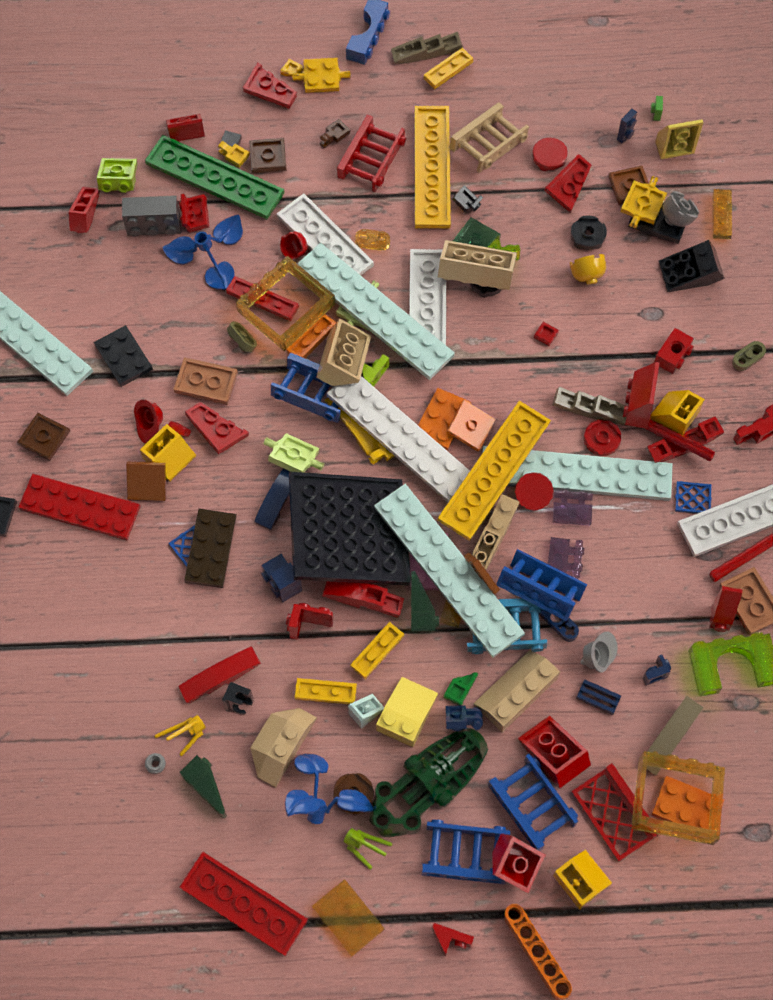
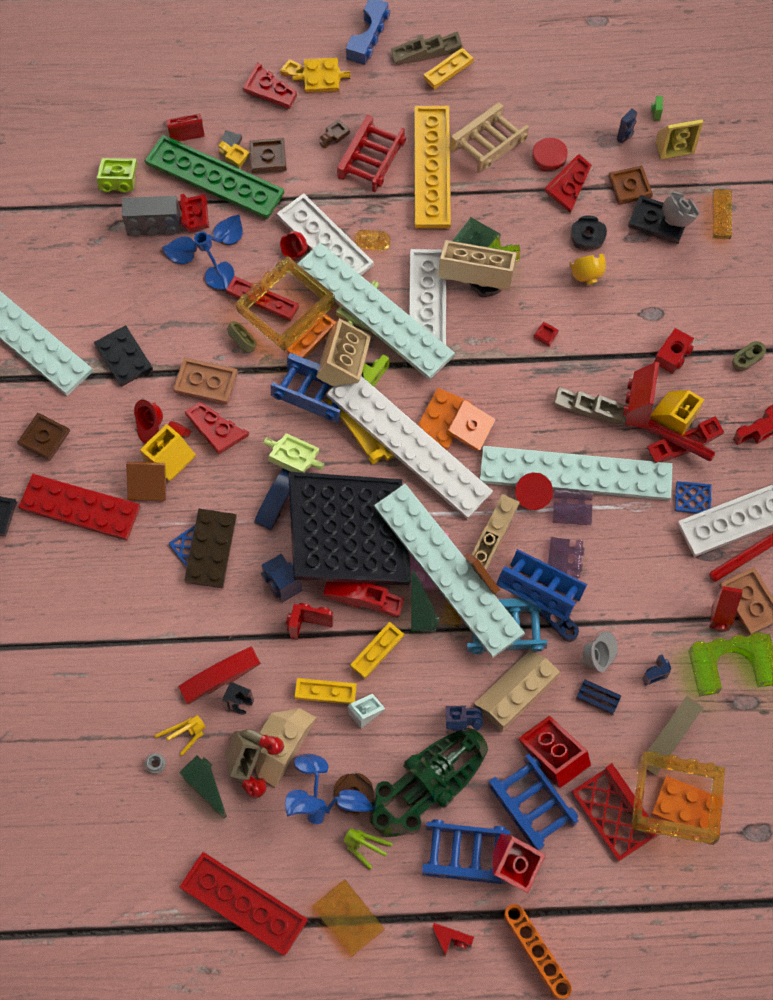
red slope [68,187,100,233] -> none
light yellow slope [376,677,438,747] -> none
yellow plate [437,401,551,541] -> none
green tile [443,672,478,706] -> none
bracket [451,185,483,214] -> none
yellow slope [553,850,612,910] -> none
red tile [584,420,622,456] -> none
yellow plate [620,176,667,228] -> none
black slope [659,240,725,292] -> none
none -> dark tan torso [225,729,285,799]

